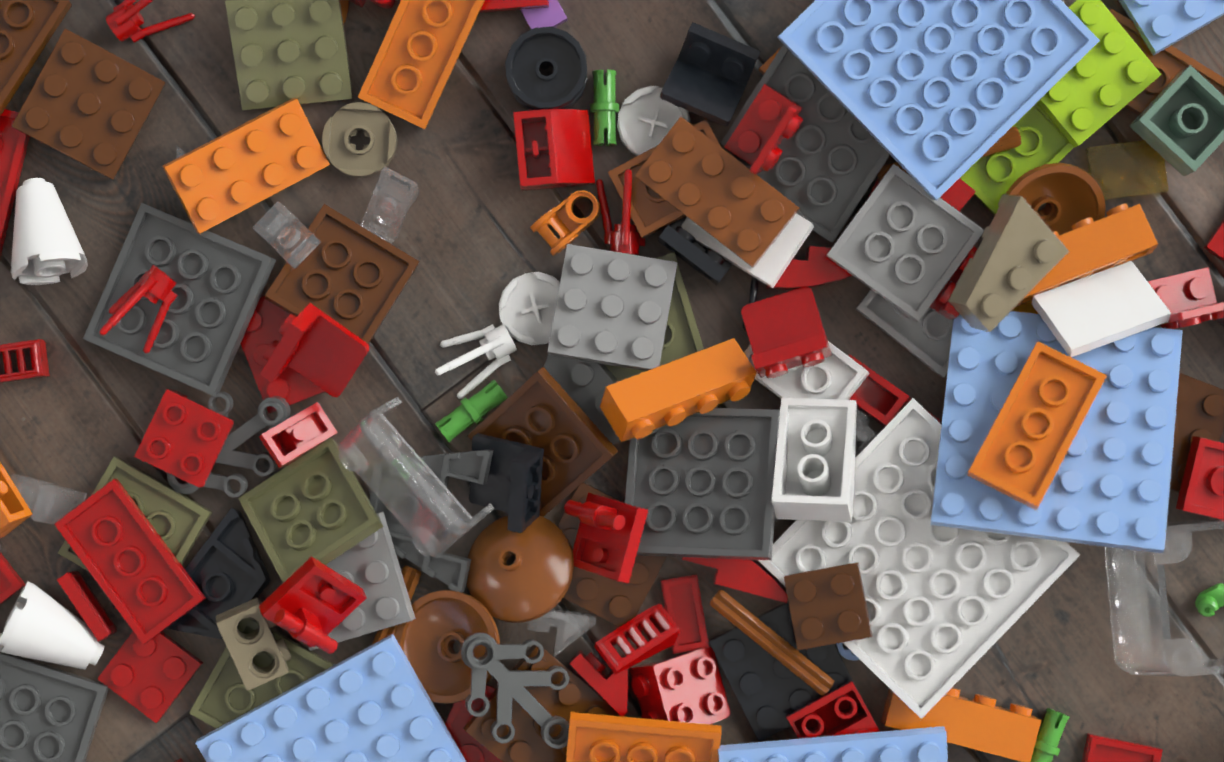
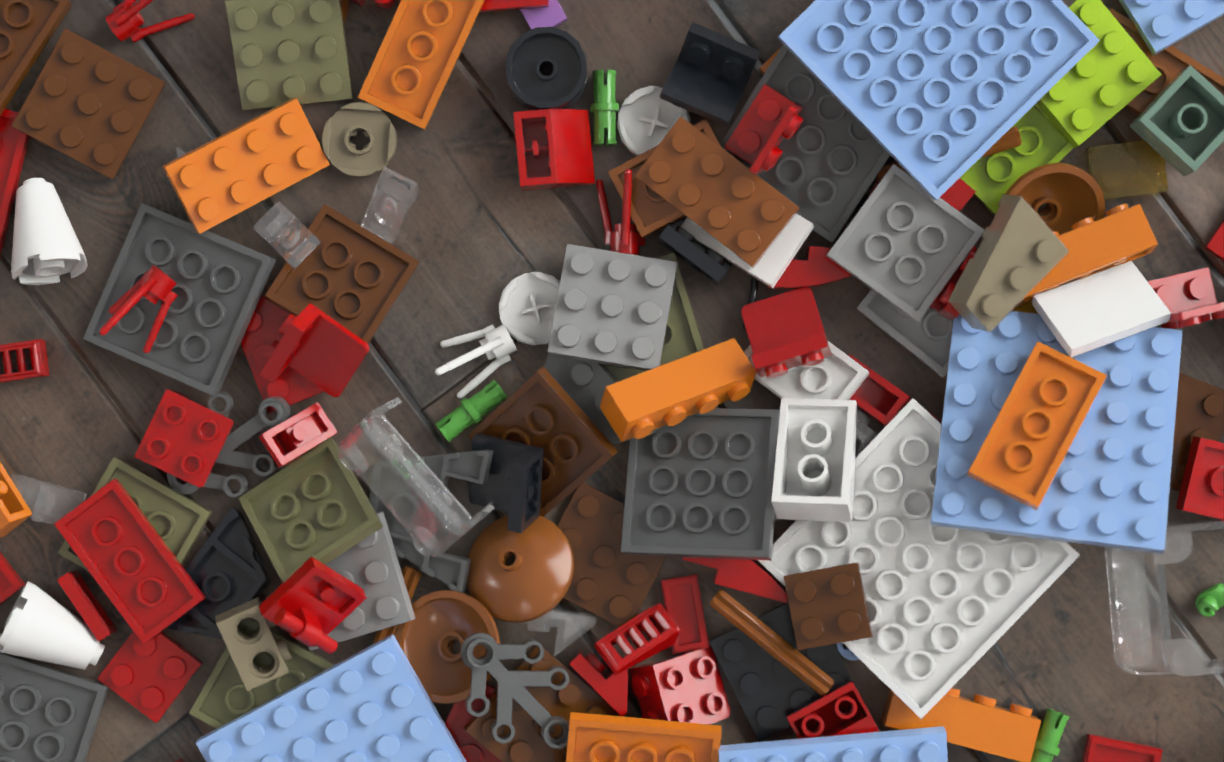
orange piece [530,190,600,256] -> none
red plate [564,492,648,584] -> none

